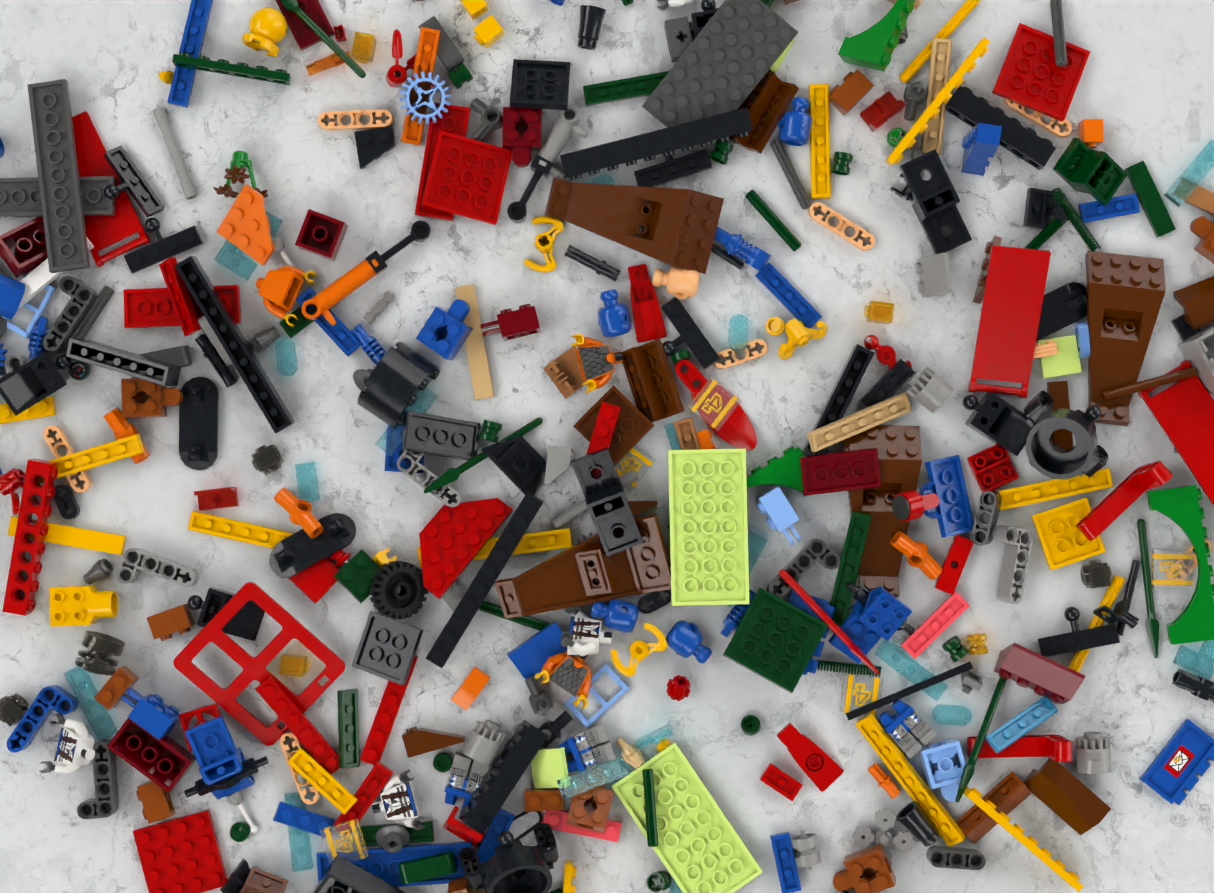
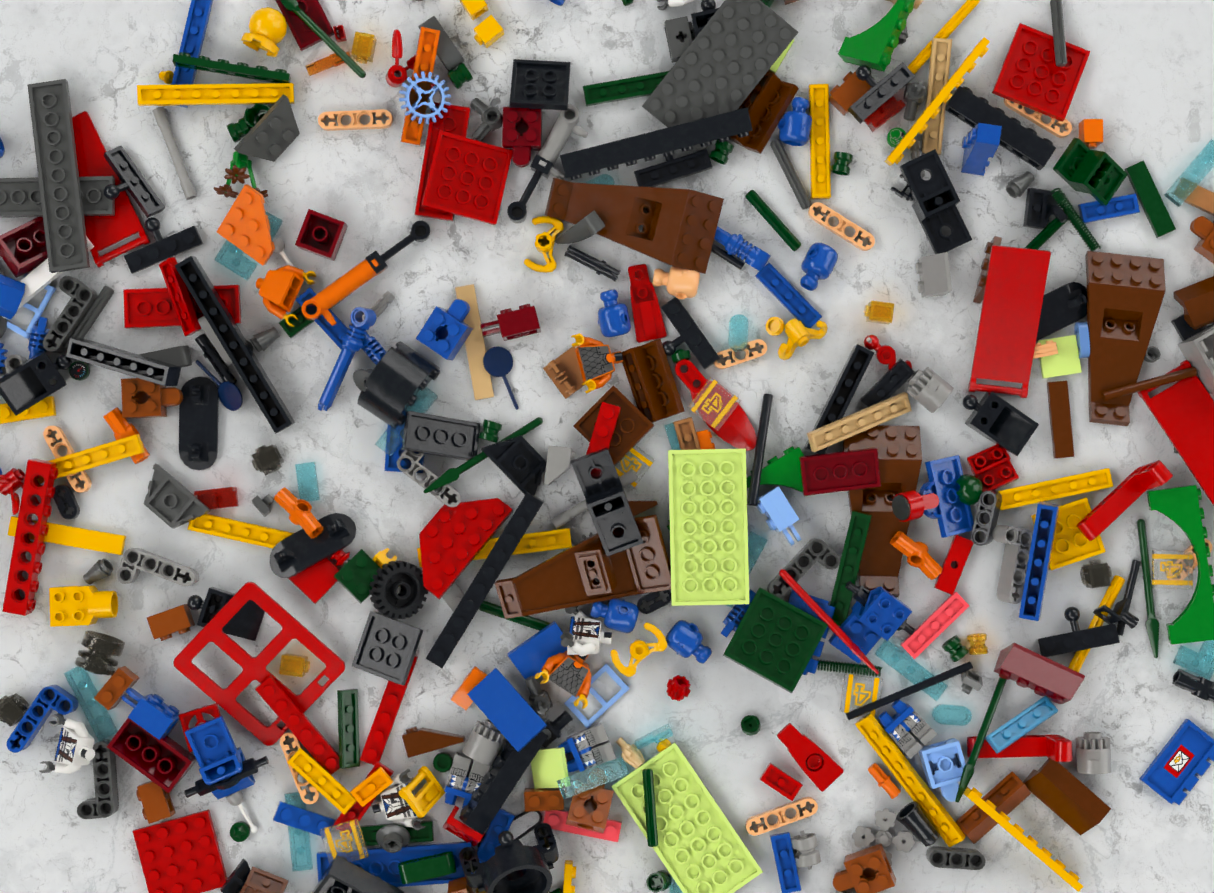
clear light blue tile [275,338,298,376] -> none
black wing [354,126,396,169] -> none
black plant [578,5,606,50] -> none
black piece [1024,390,1108,479] -> none
none -> yellow plate [137,83,294,106]
none -> dark grey wing [144,463,211,529]
none -> dark blue piece [195,360,243,411]
none -> dark green wheel [226,117,251,143]
none -> dark grey wing [234,94,300,162]
none -> dark green hair [244,103,271,129]
none -> dark grey tile [252,494,274,517]
none -> blue piece [318,307,376,411]
none -> light orange plate [350,767,393,807]
none -> yellow plate [398,766,445,818]
none -> blue tile [467,668,547,752]
none -> dark blue piece [483,346,519,410]
none -> dark grey piece [555,210,606,244]
none -> light nougat beam [745,797,818,836]
none -> black piece [747,394,773,506]
none -> blue piece [800,243,838,291]
none -> black plate [848,62,915,124]
none -> dark green hair [956,474,983,505]
none -> dark grey cone [1006,171,1034,198]
none -> blue brick [1019,501,1059,621]
none -> dark grey hinge [1144,346,1161,363]

